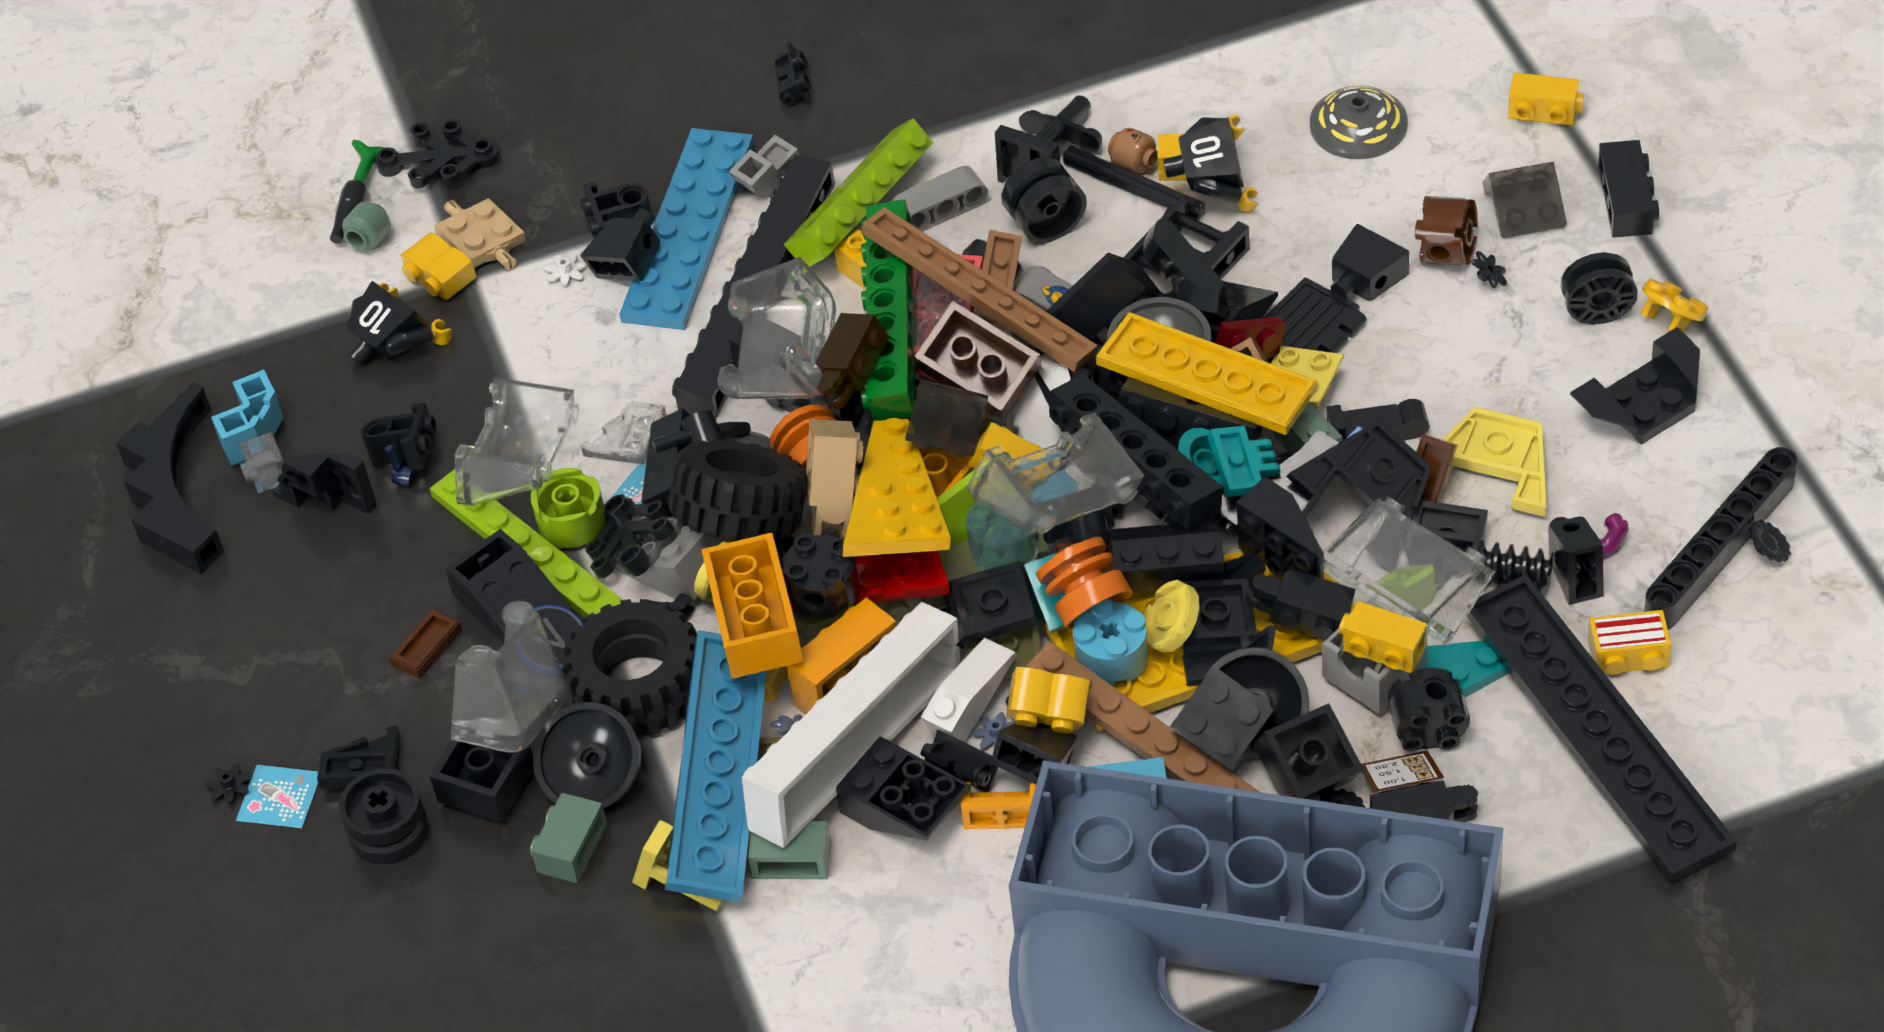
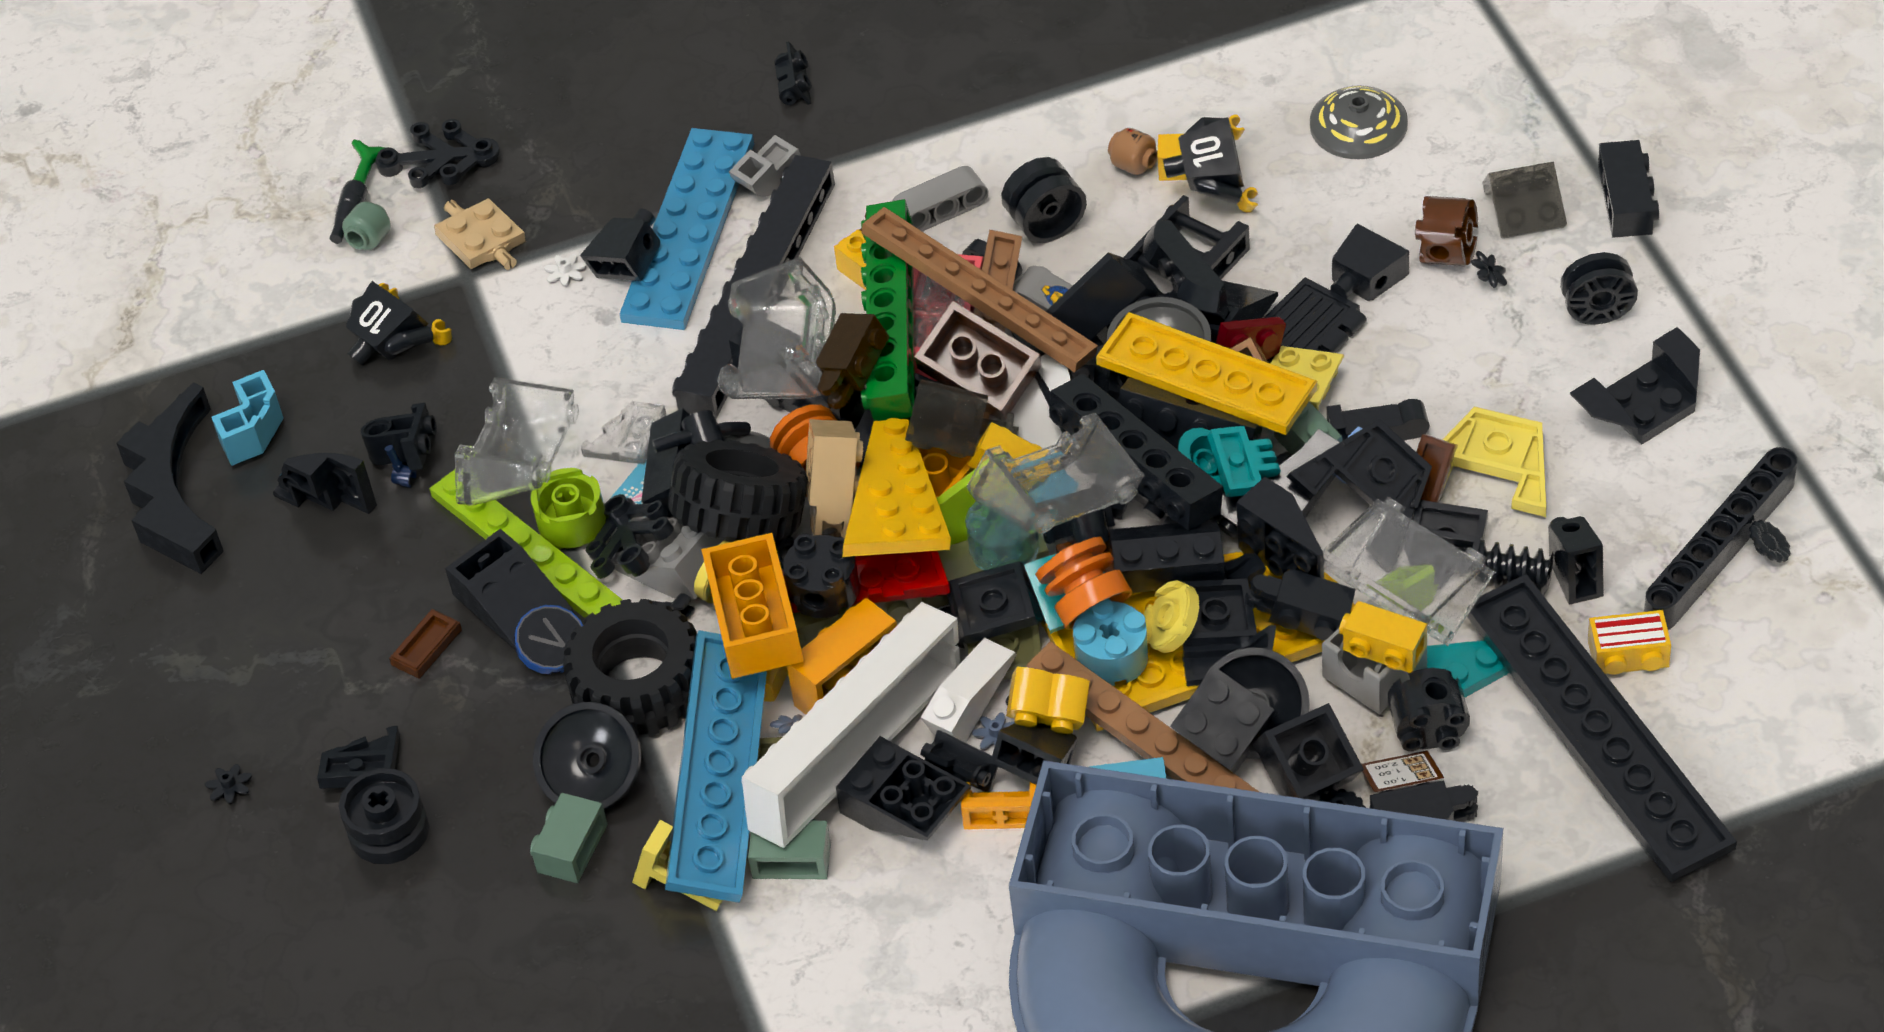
medium azure sticker [236,765,318,828] -> none
clear brick [239,432,284,493] -> none
yellow brick [400,232,477,300] -> none
black brick [430,720,534,823] -> none
clear windscreen [451,601,567,752] -> none
black pin [580,181,652,239] -> none
lime brick [783,118,934,269] -> none
black piece [995,95,1102,183] -> none
black axle [1063,146,1205,220] -> none
yellow brick [1508,73,1584,125] -> none
magenta arm [1600,513,1629,558] -> none
yellow plate [1641,278,1709,332] -> none

